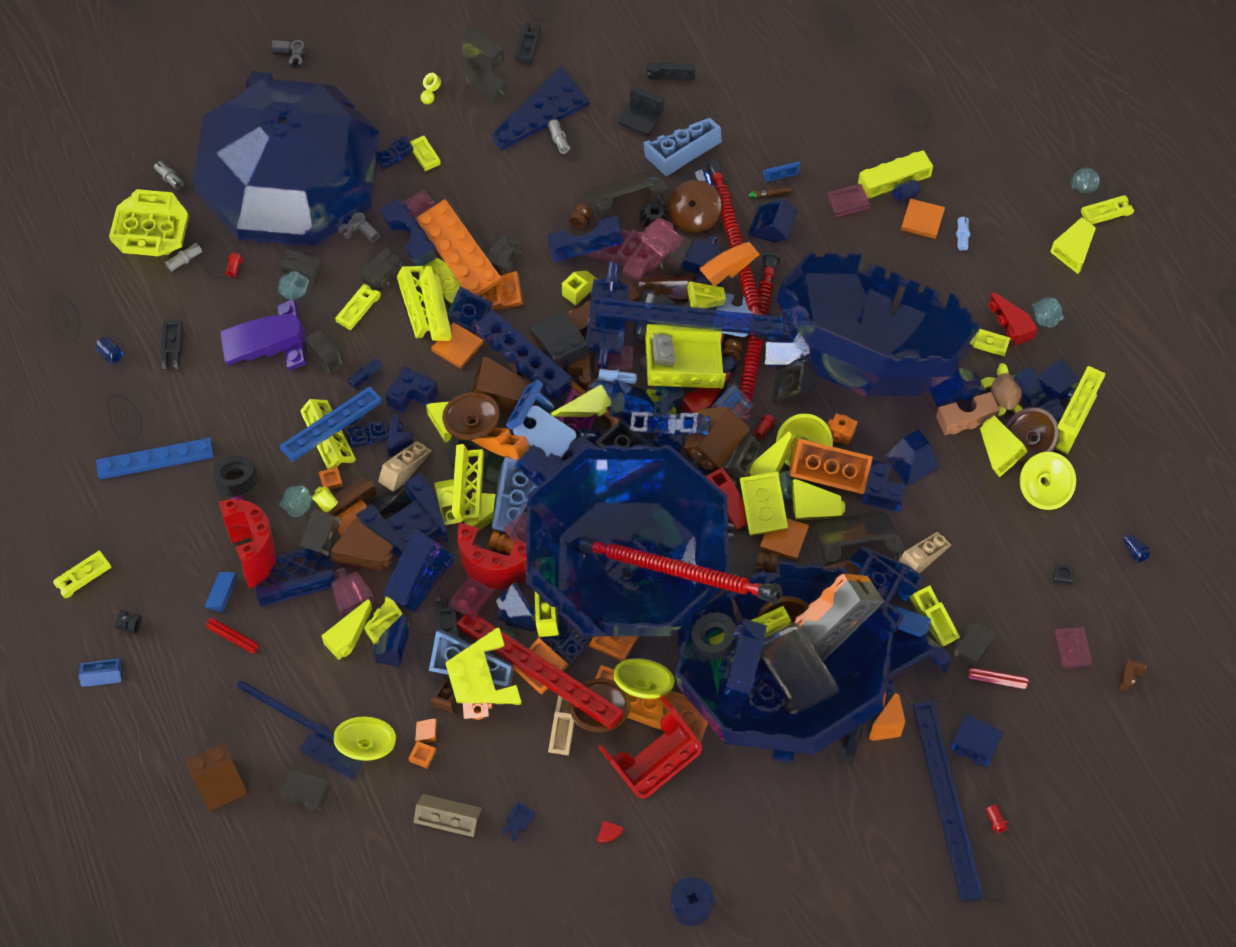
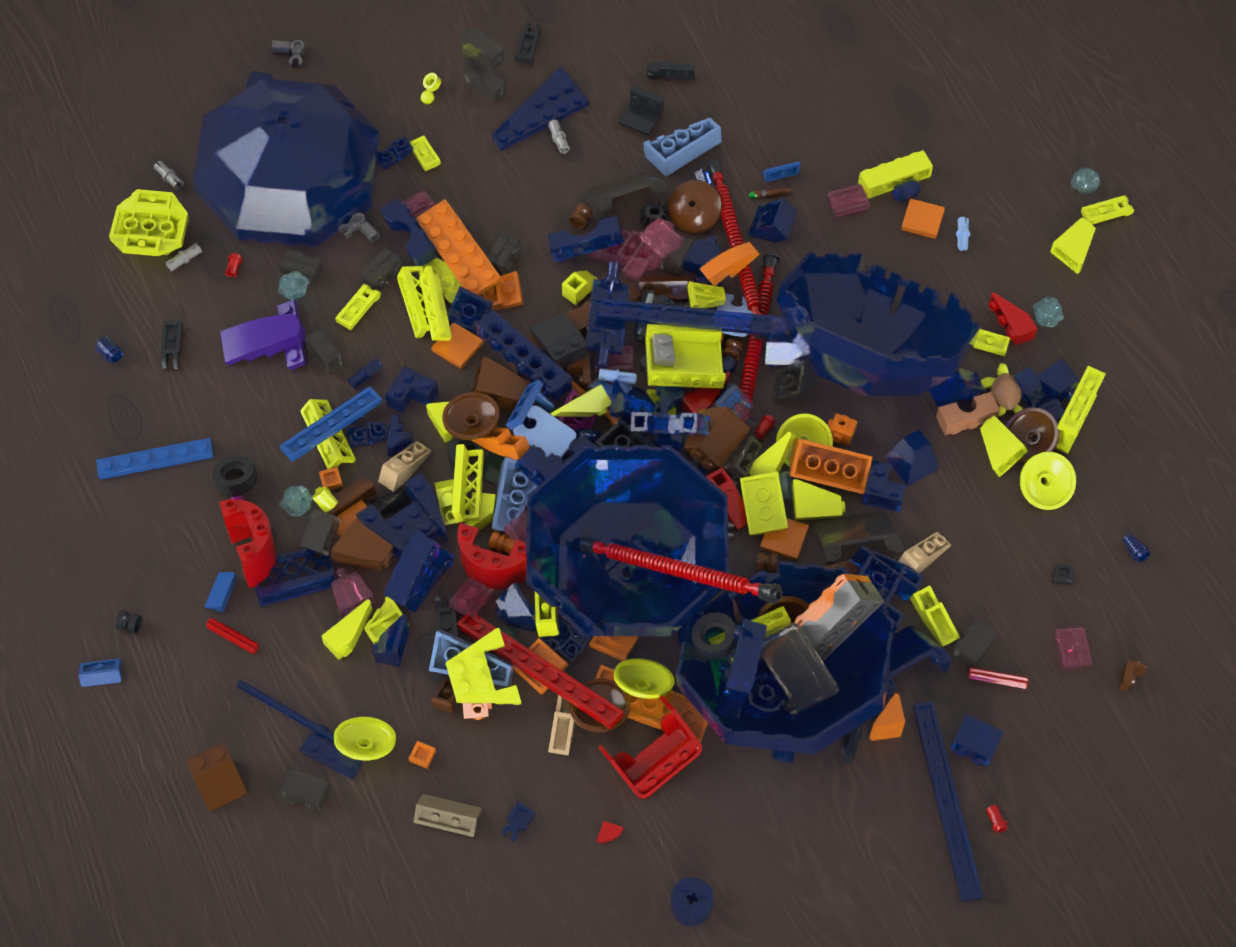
neon yellow plate [53,550,111,598] -> none
slope [415,719,437,743] -> none
blue slope [884,606,931,637] -> none

